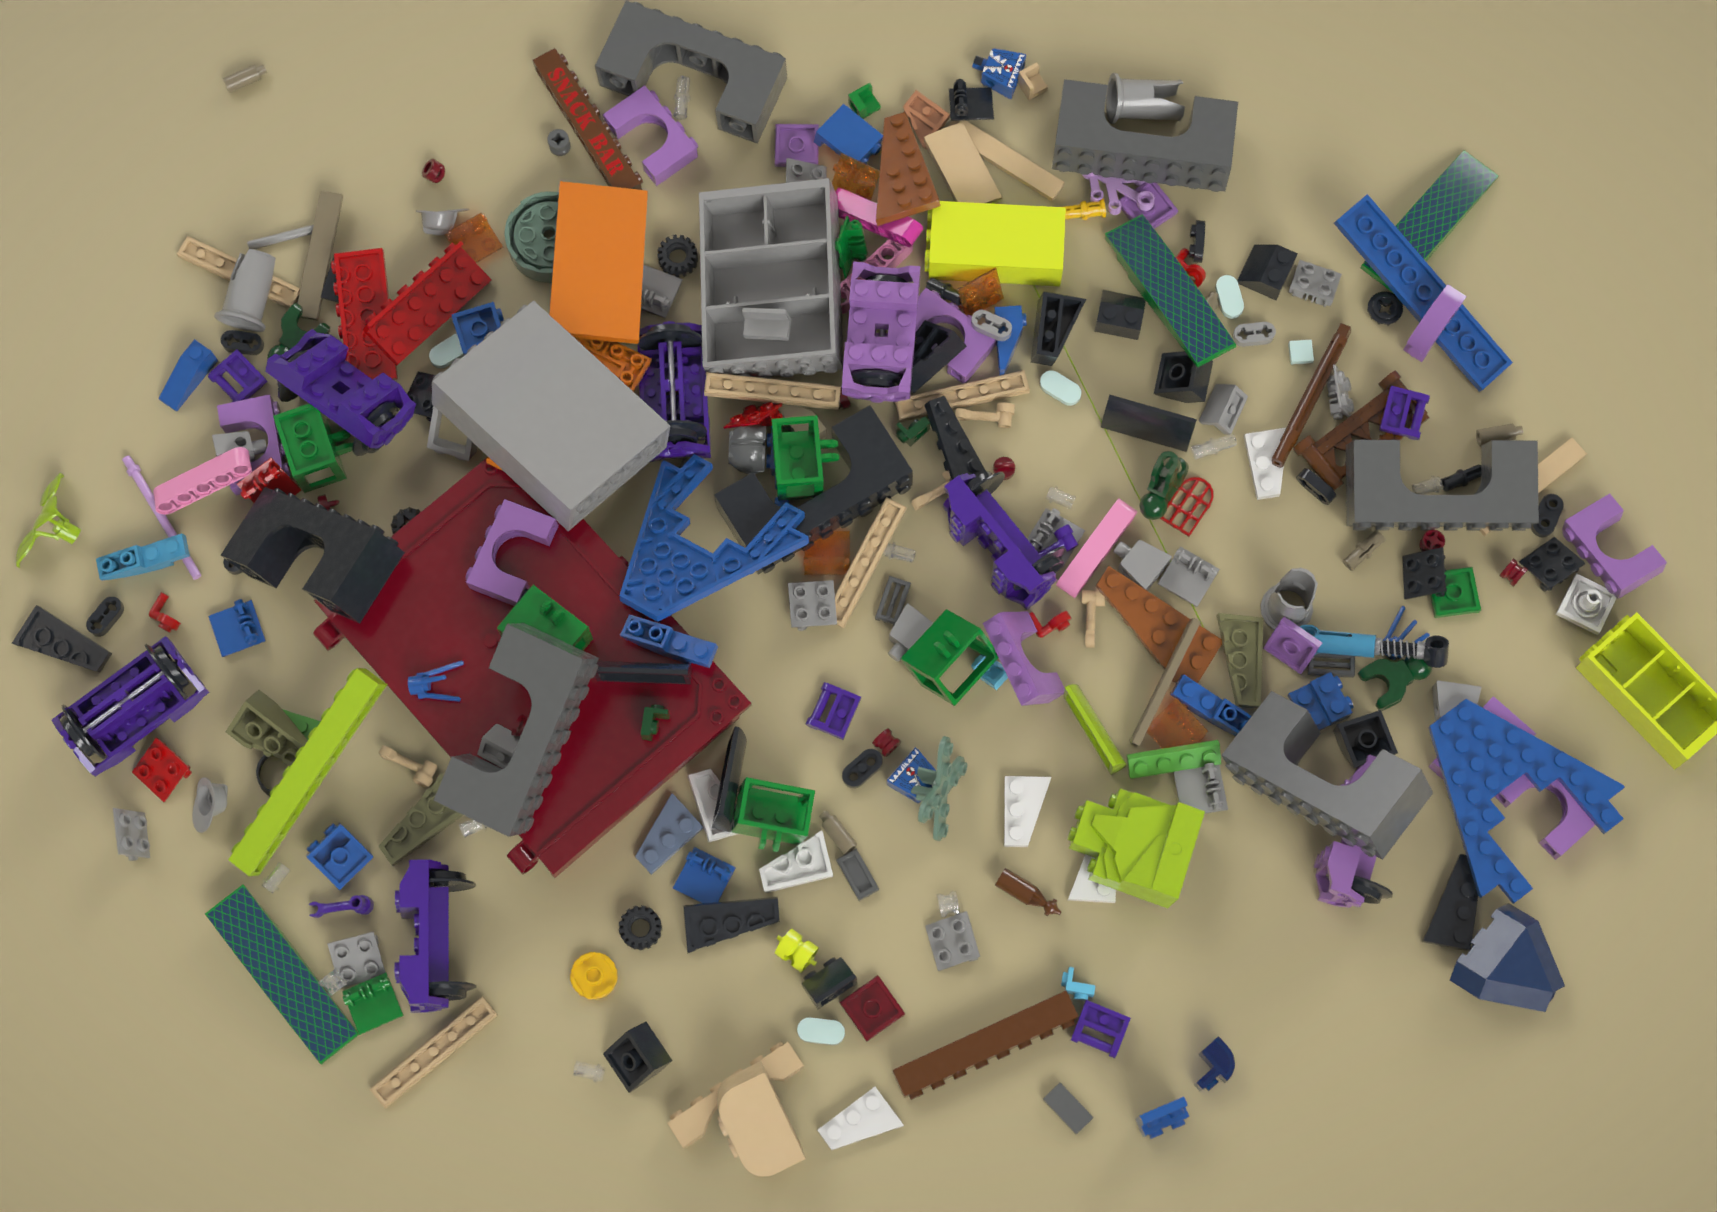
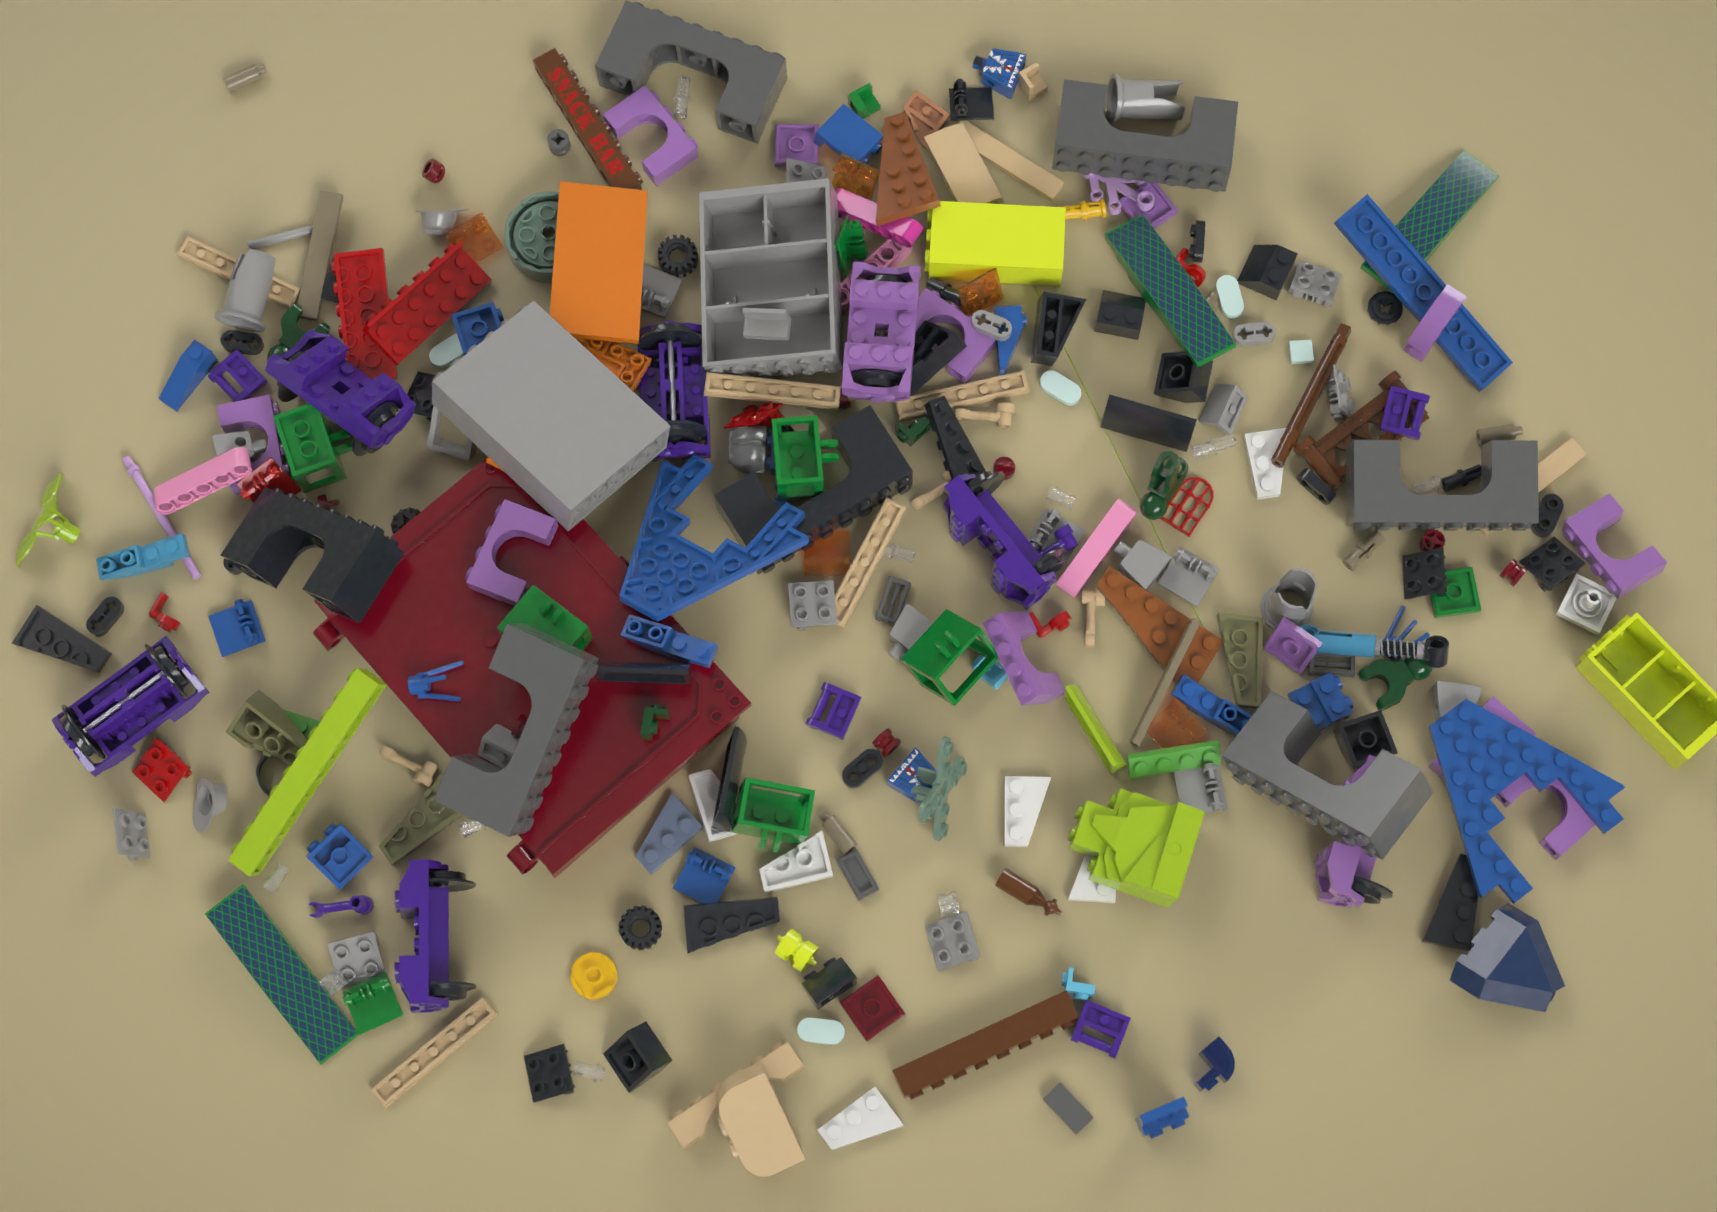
none -> black hinge [524,1044,575,1103]

